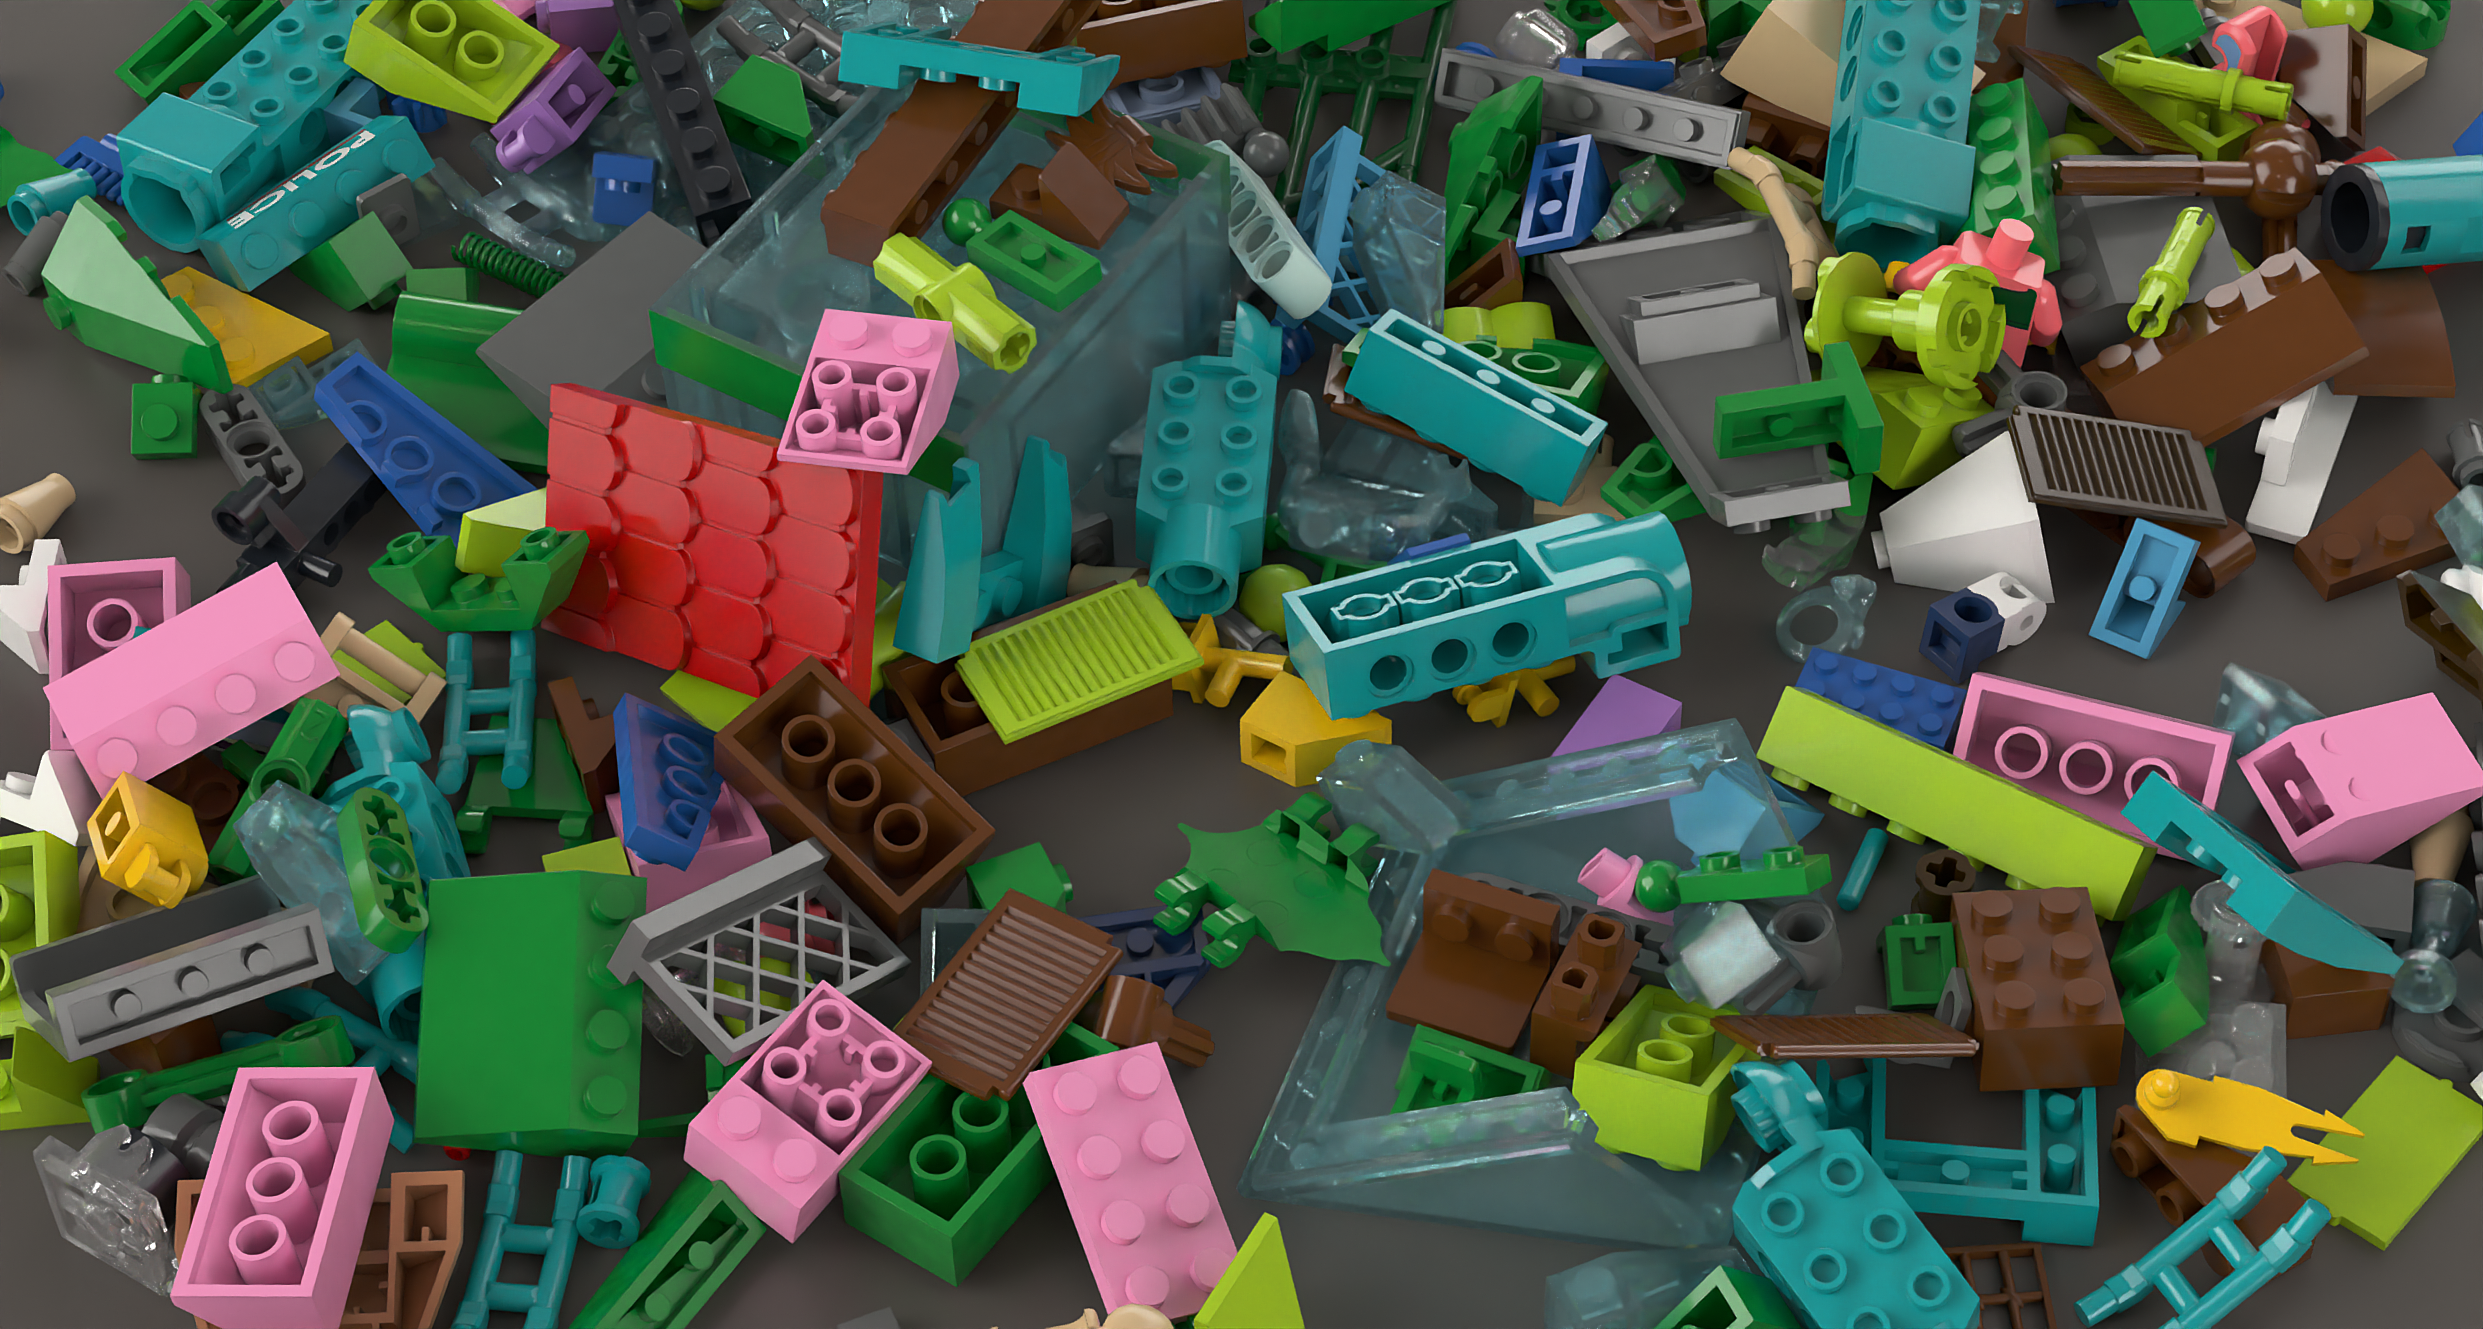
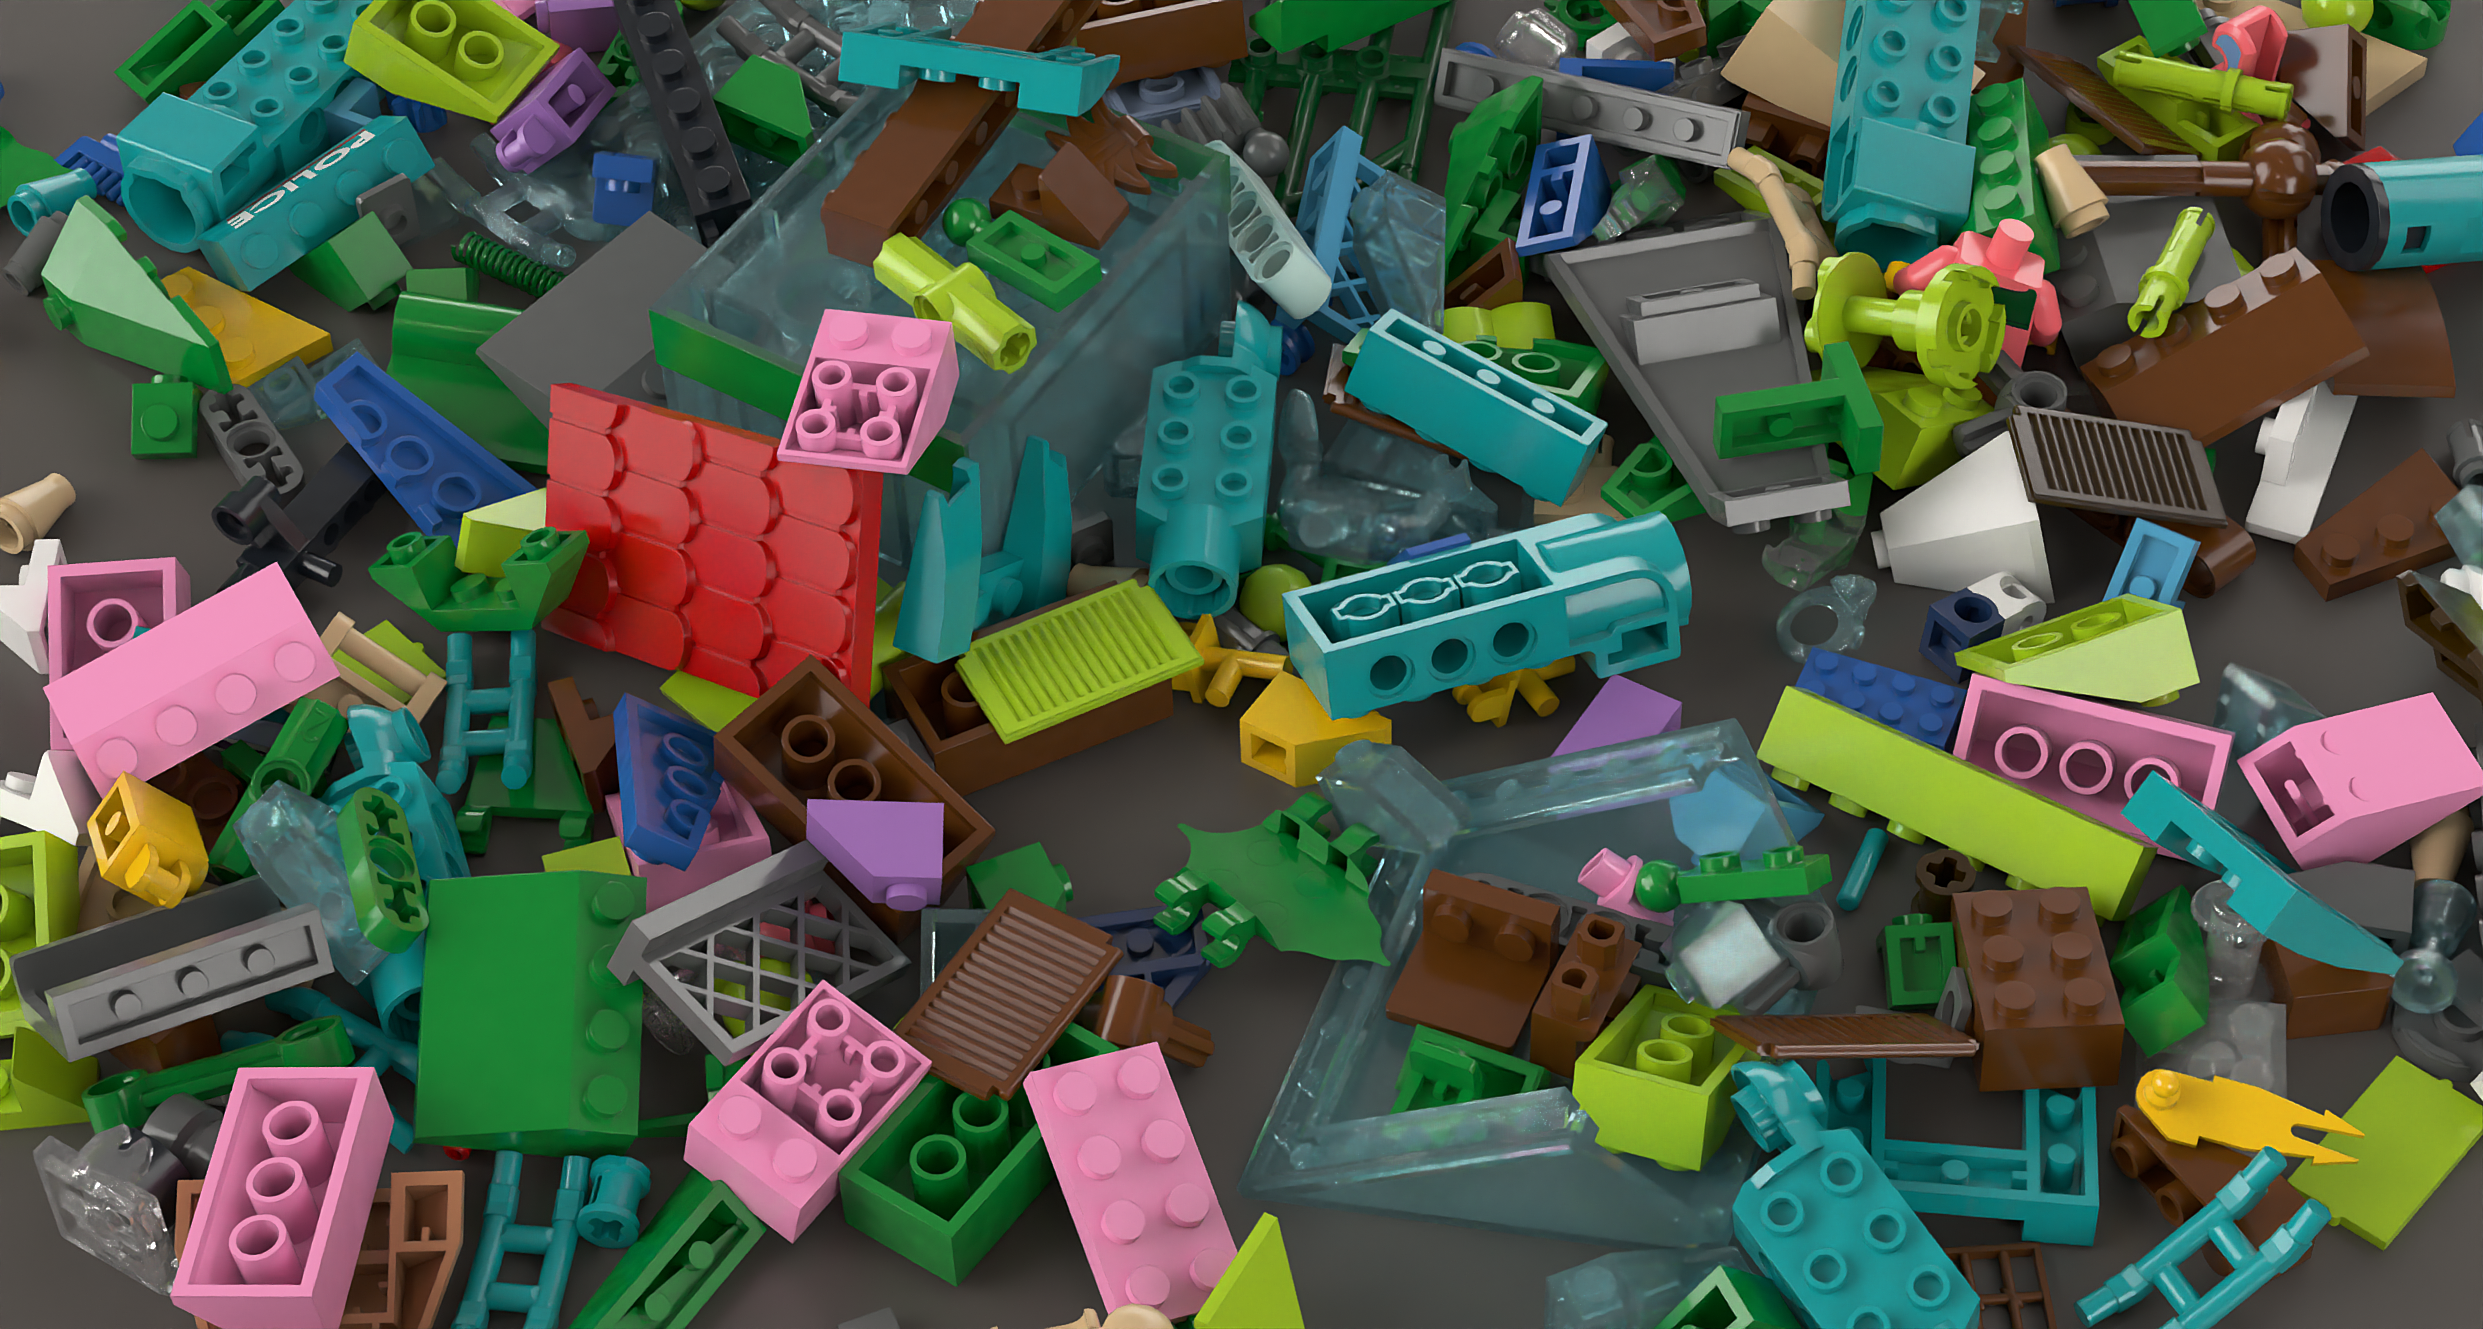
none -> medium lavender slope [806,799,944,911]
none -> lime slope [1954,593,2200,707]
none -> tan cone [2034,144,2110,239]

